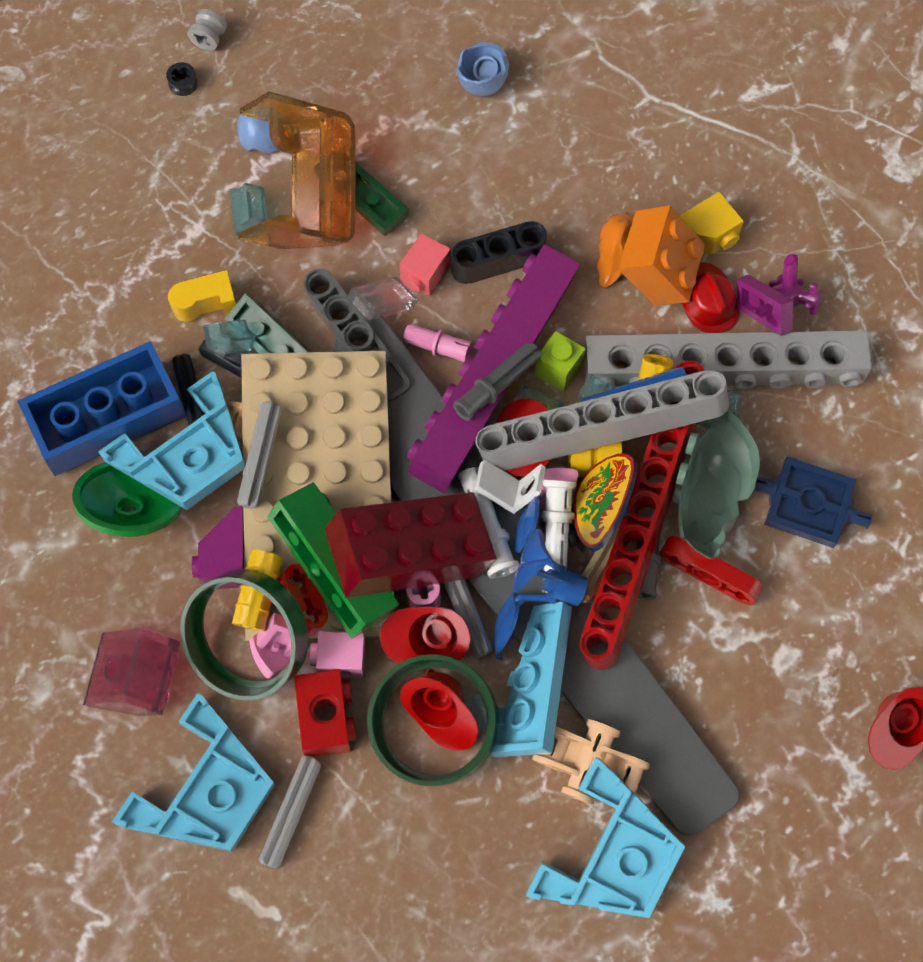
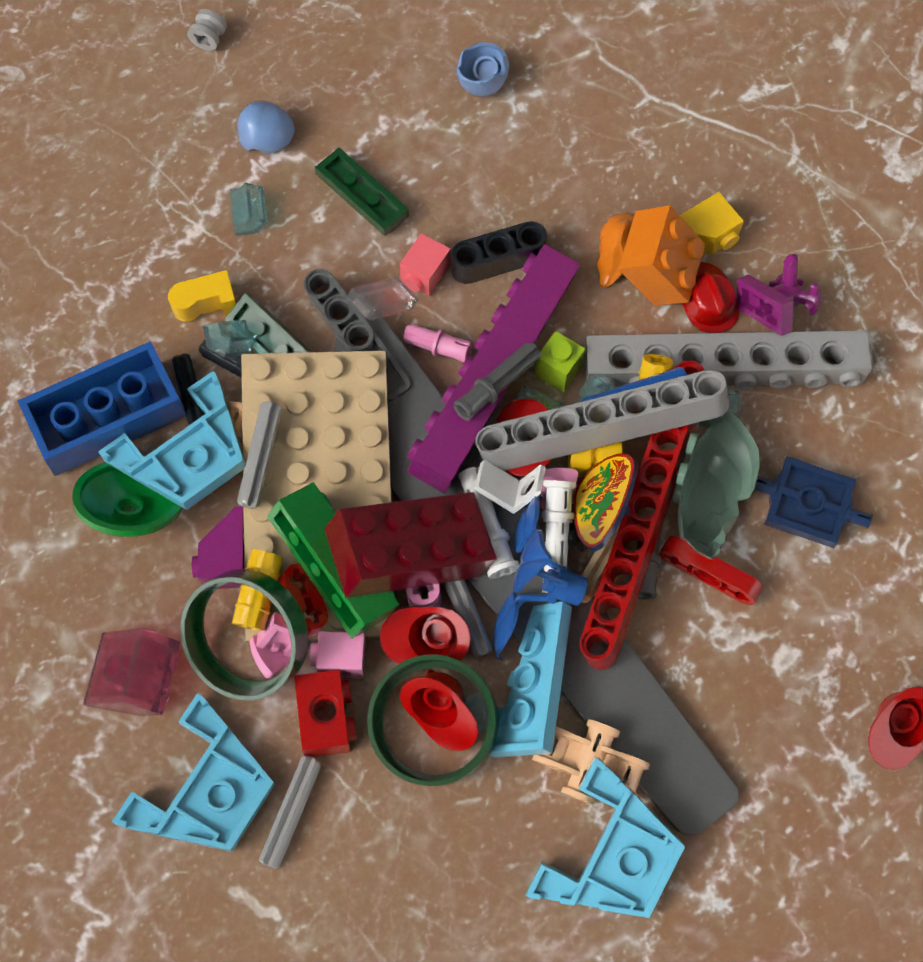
black bush [166,62,198,96] -> none
clear orange windscreen [238,91,355,249] -> none

